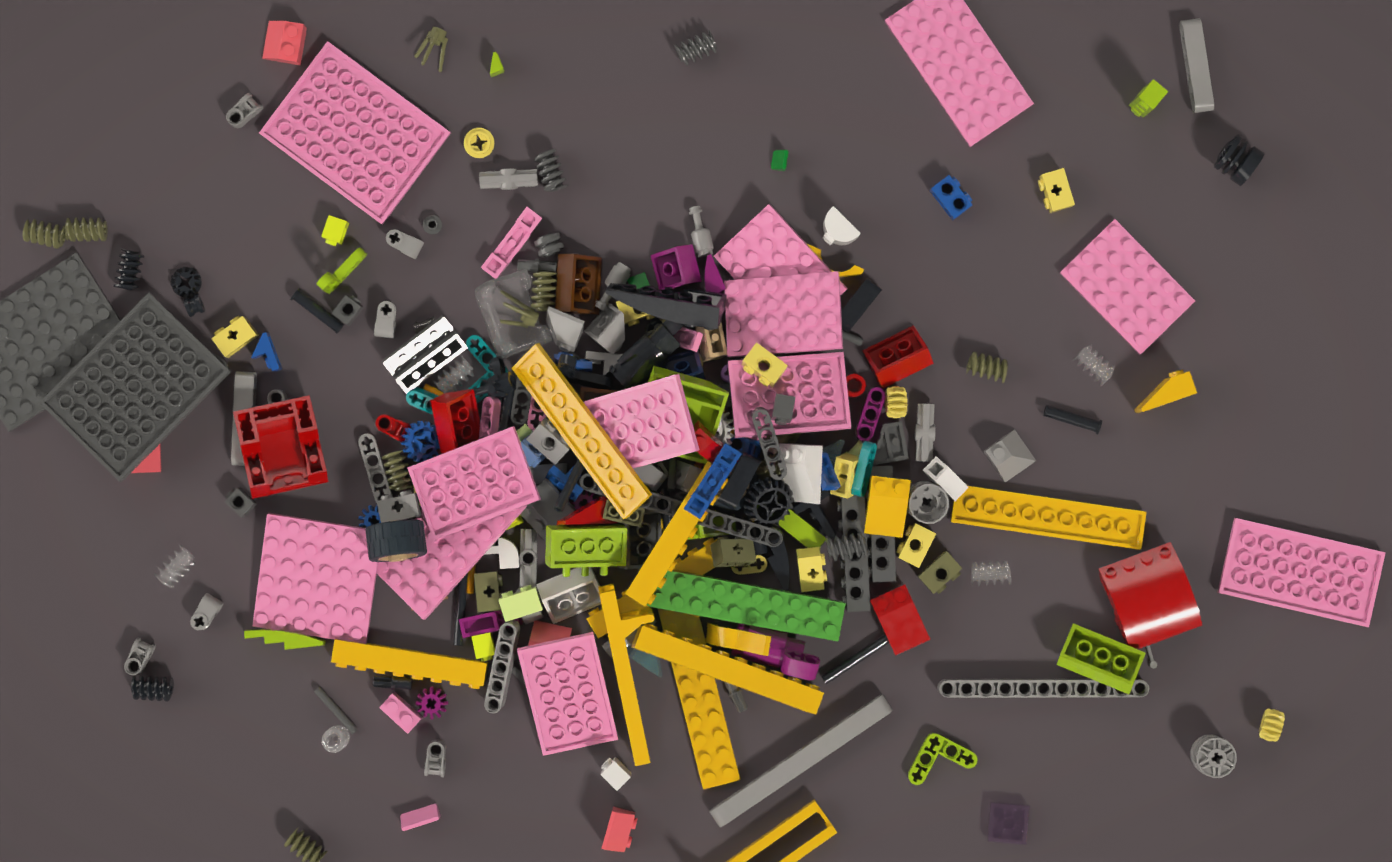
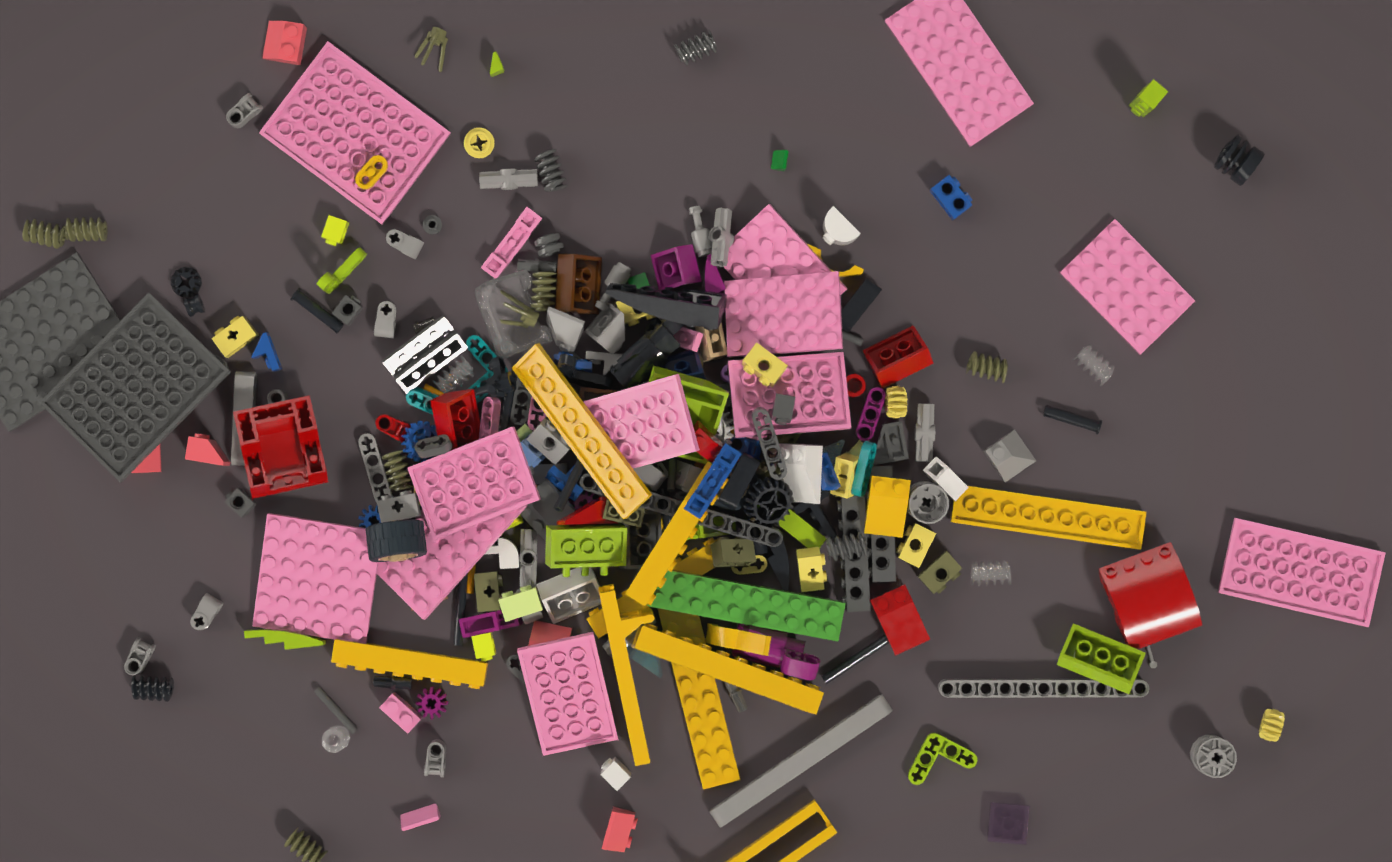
black piece [113,249,144,291] -> none
clear piece [154,545,196,588] -> none
light grey beam [484,619,520,713] -> none
light yellow brick [1038,168,1075,213] -> none
yellow slope [1135,369,1197,413] -> none
light grey beam [1179,18,1214,113] -> none
none -> coral slope [185,433,231,466]
none -> yellow plate [355,155,388,190]
none -> dark grey beam [414,435,452,458]
none -> light grey piece [709,208,734,267]

